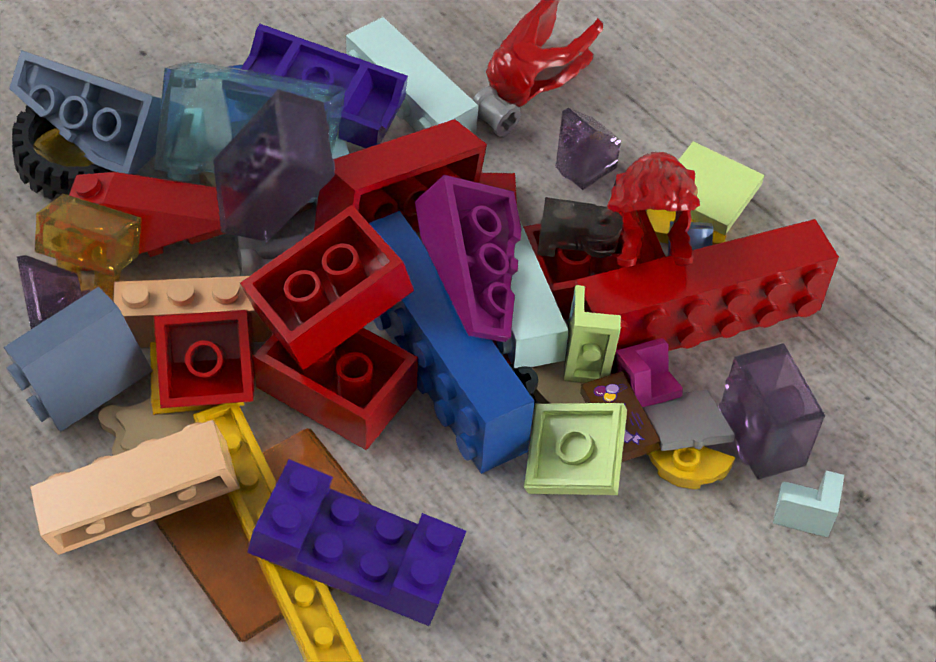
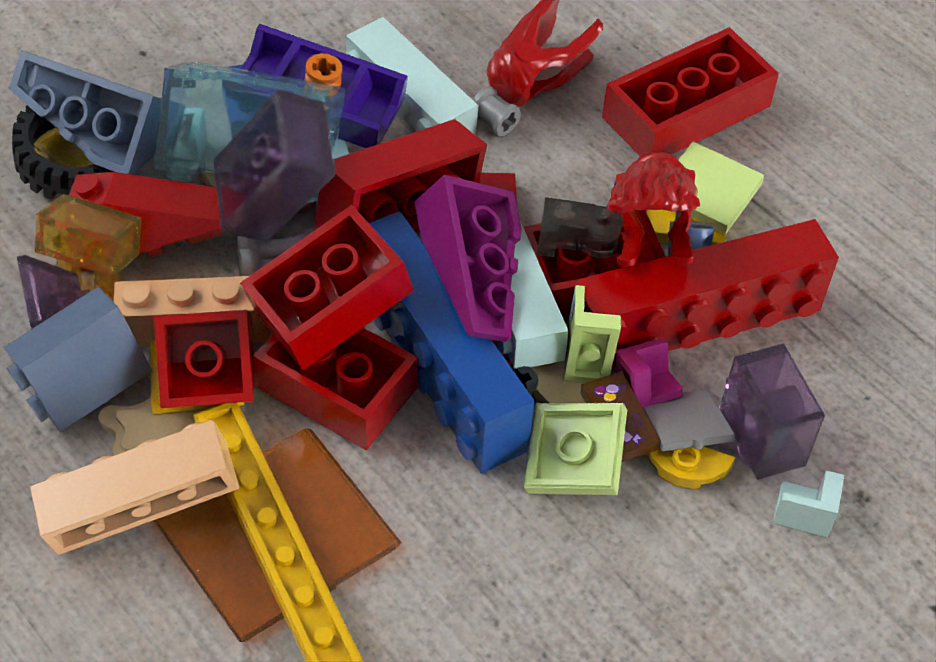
dark purple piece [247,459,466,626] -> none
clear purple slope [555,108,621,190] -> none
none -> orange bush [305,53,342,94]
none -> red brick [602,27,779,157]

